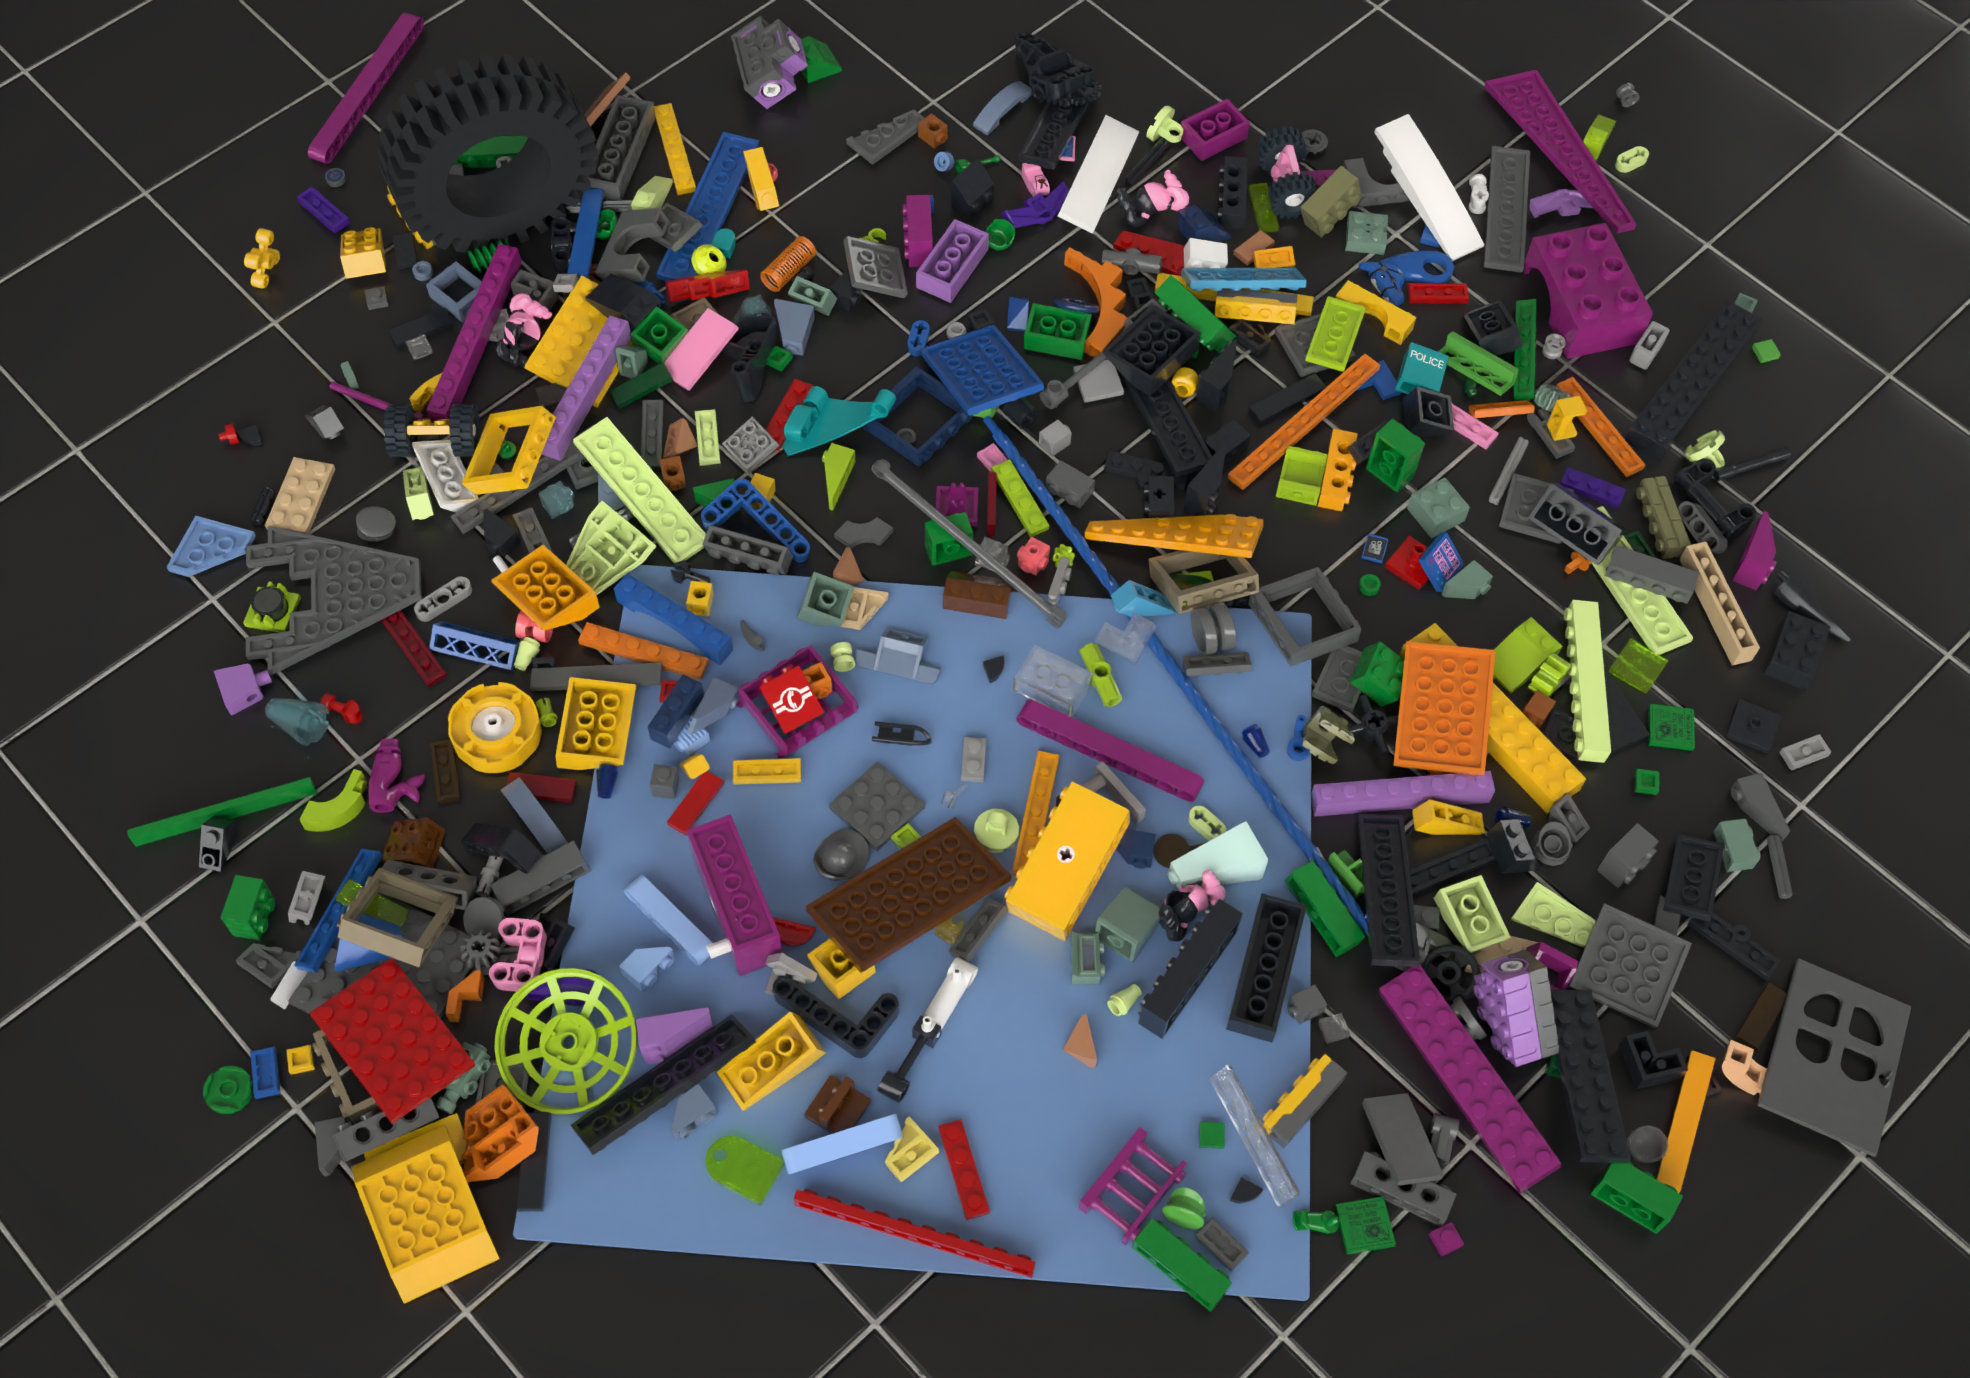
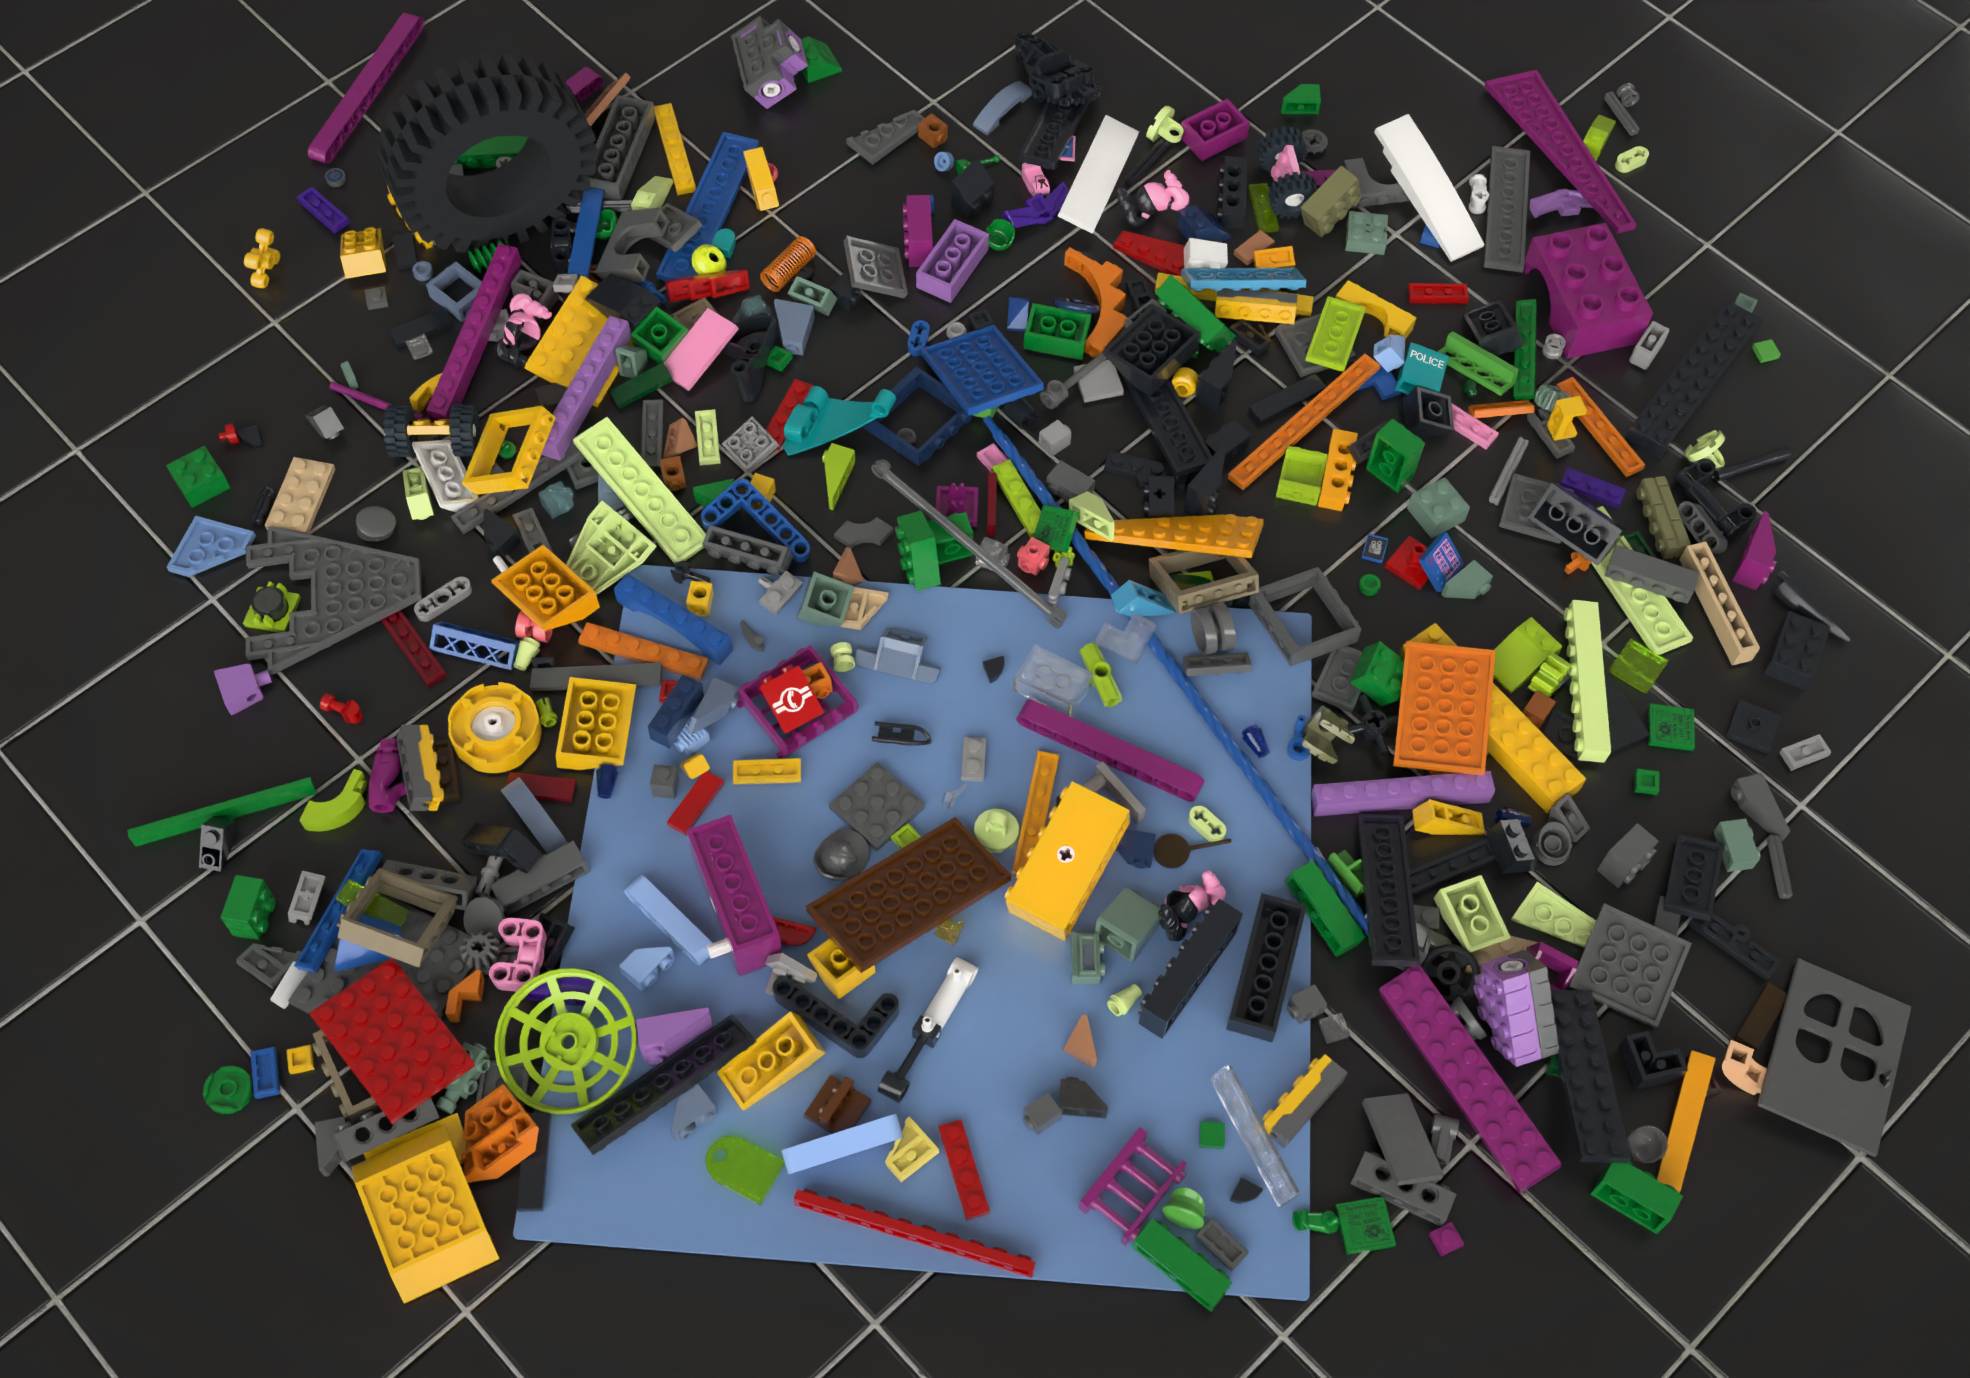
clear light blue cone [265,698,329,746] -> none
reddish brown bracket [381,817,446,868] -> none
lime piece [859,228,886,243] -> none
reddish brown slope [943,571,1013,619] -> none
dark grey plate [948,898,1008,963] -> none
dark grey piece [1101,248,1162,275] -> none
light aqua slope [1168,822,1268,890] -> none
blue animal [1359,251,1454,306] -> none
none -> green brick [166,446,230,508]
none -> dark grey piece [397,725,444,811]
none -> magenta beam [566,67,603,104]
none -> light grey plate [758,571,803,616]
none -> green brick [895,511,941,591]
none -> dark grey brick [1023,1093,1062,1135]
none -> green tile [1033,505,1079,553]
none -> clear smoke slope [1058,1077,1108,1119]
none -> yellowish green slope [1069,491,1114,541]
none -> green slope [1281,84,1321,114]
none -> light blue slope [1374,335,1405,372]
none -> dark grey axle [1604,91,1640,136]

